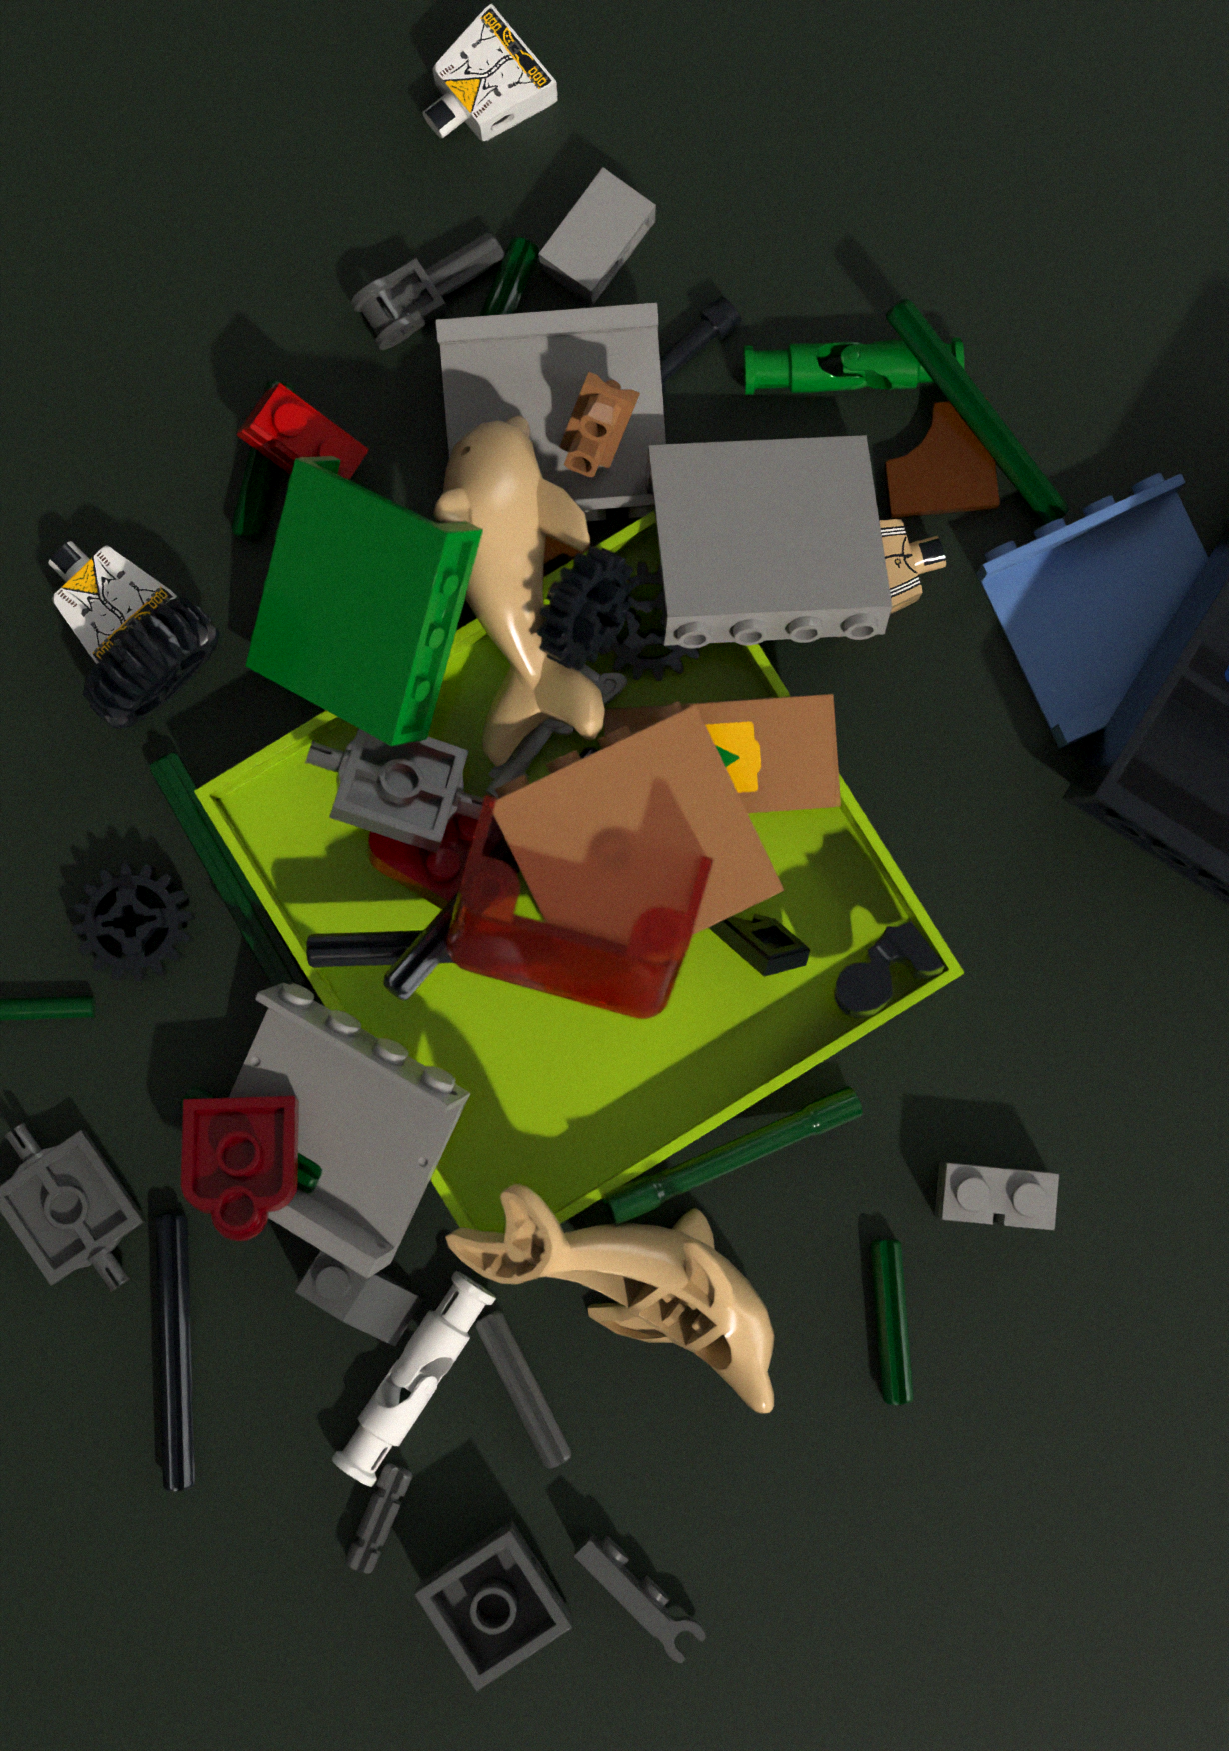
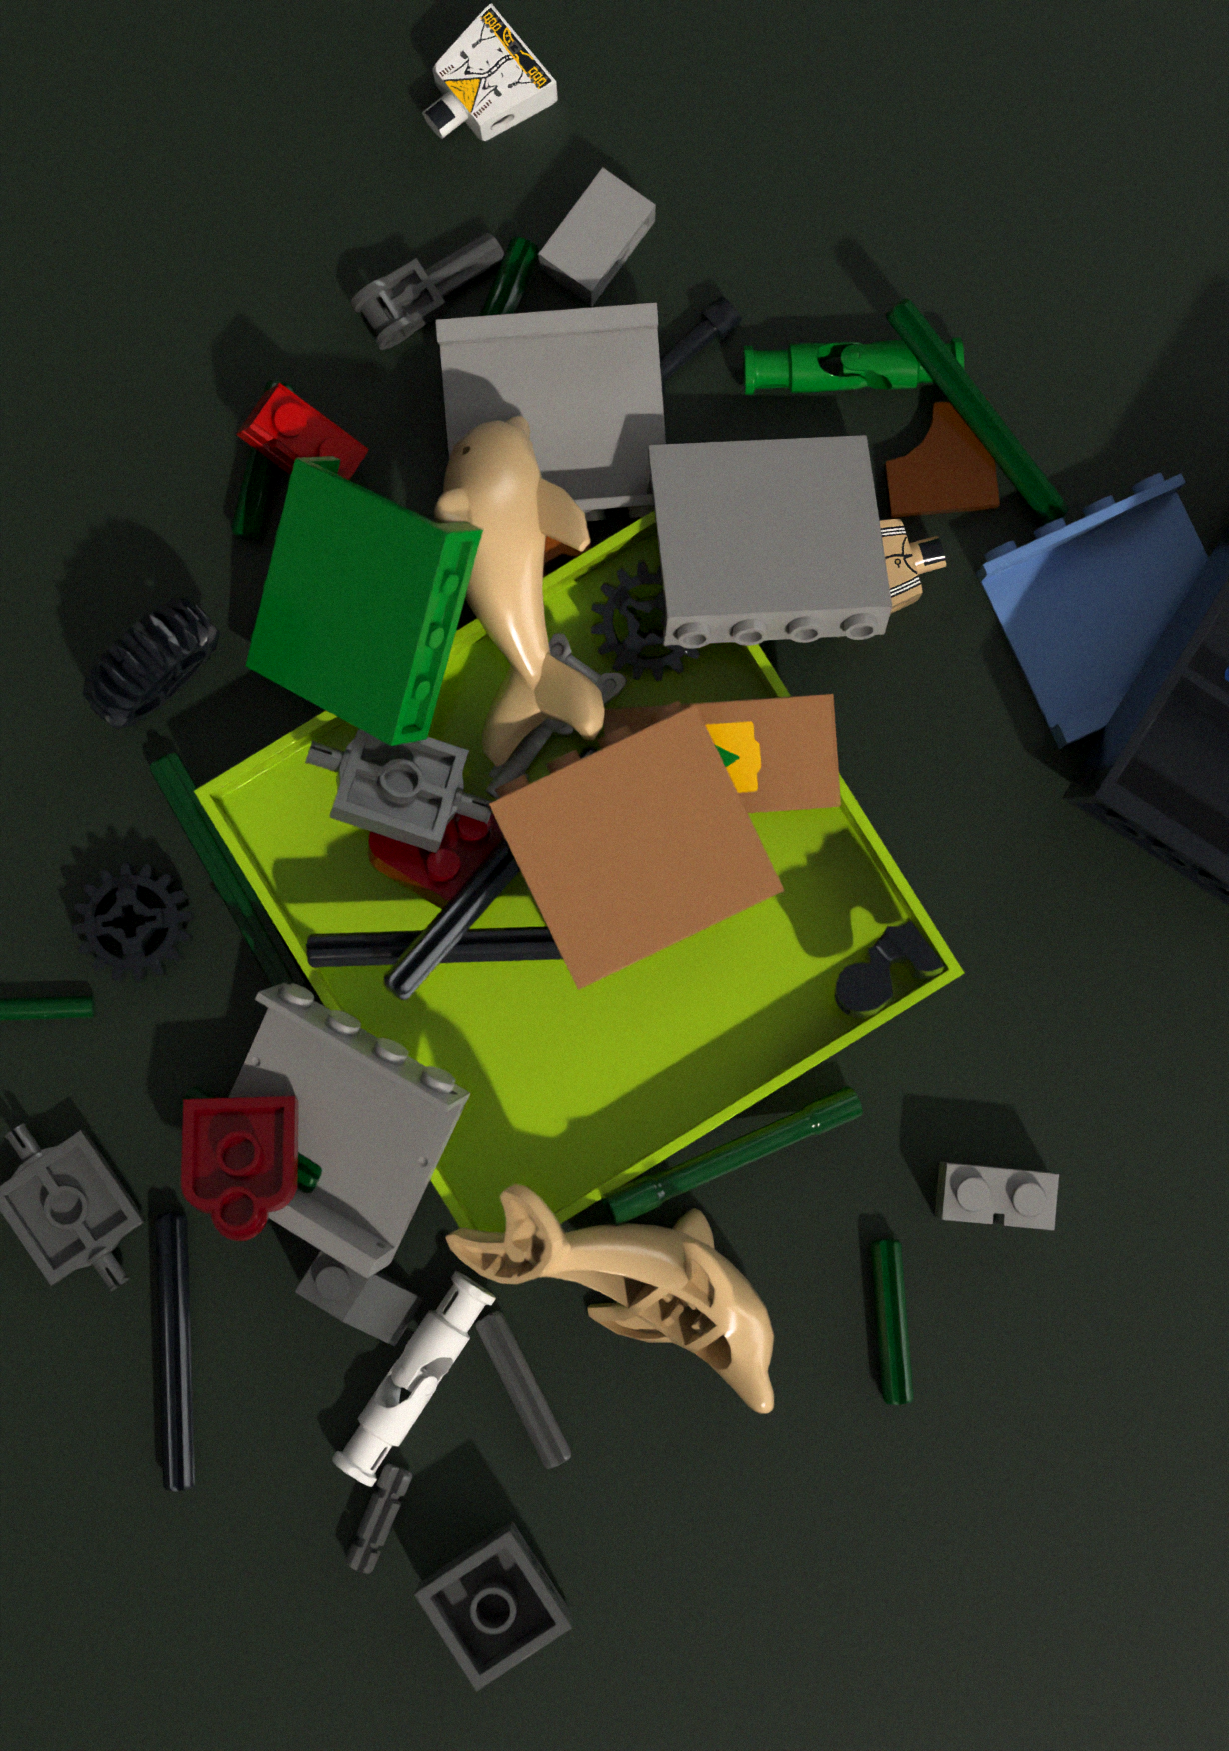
torso [48,541,179,664] -> none
clear red windscreen [447,795,714,1019] -> none
black gear [537,546,635,670] -> none
medium nougat hips [559,371,640,477] -> none
dark grey plate [574,1531,706,1663] -> none
black tile [708,913,811,977] -> none

